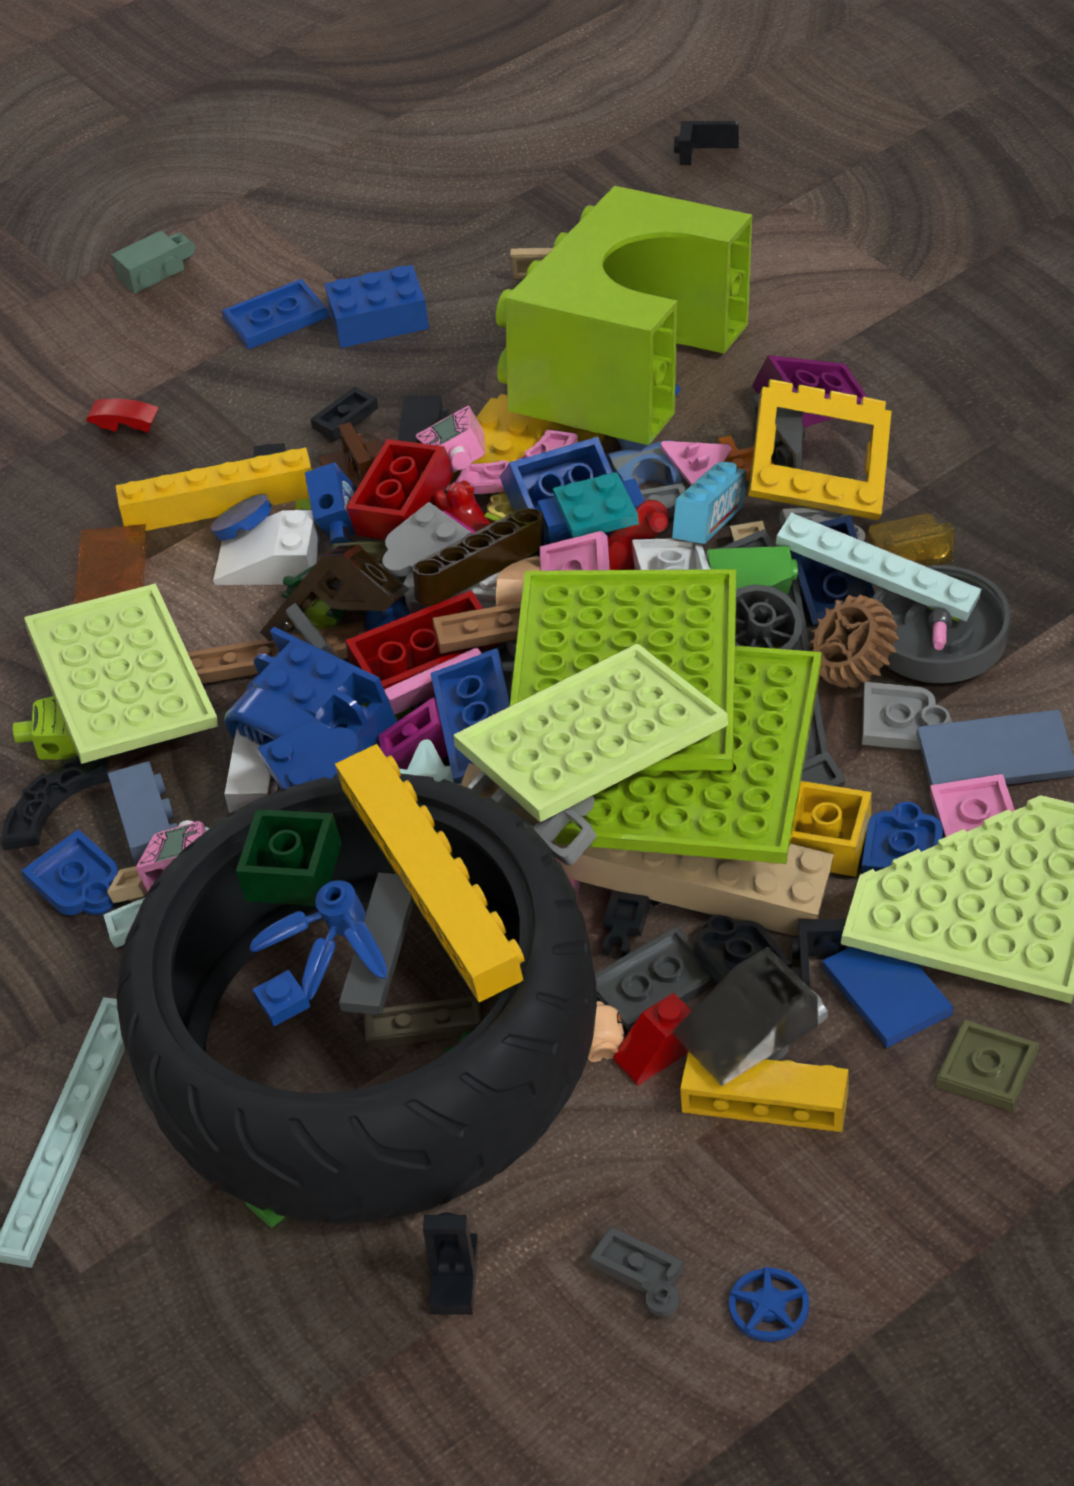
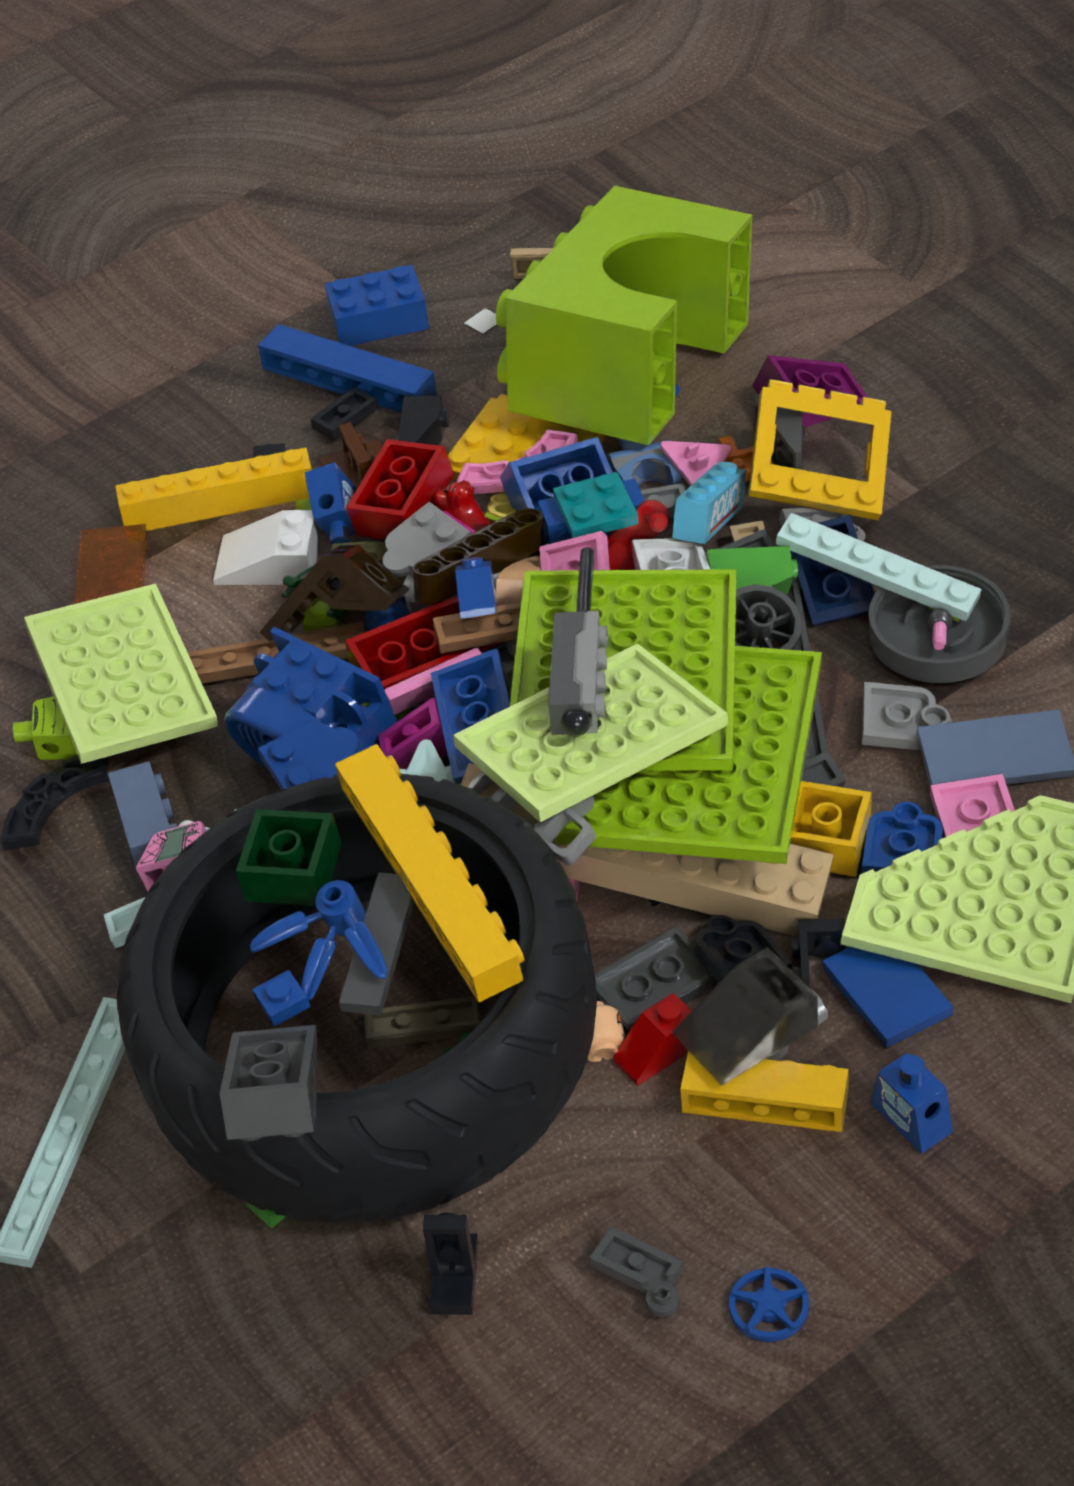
blue plate [21,829,118,915] -> none
red slope [86,399,159,433] -> none
tan plate [107,866,148,903] -> none
sand green brick [111,230,196,294] -> none
blue tile [211,494,272,541] -> none
blue tile [221,279,329,350] -> none
white slope [224,728,280,813] -> none
dark grey tile [286,603,341,659] -> none
bright pink torso [416,405,486,472] -> none
black plate [602,891,651,957] -> none
black bracket [674,121,739,165] -> none
medium nougat gear [807,594,899,689] -> none
clear yellow bracket [869,514,954,566] -> none
olive tile [936,1019,1040,1112] -> none
none -> dark grey slope [220,1025,317,1141]
none -> blue brick [258,324,437,413]
none -> blue slope [455,557,497,619]
none -> white sticker [464,308,497,334]
none -> piece [548,547,608,737]
none -> blue torso [871,1053,953,1154]

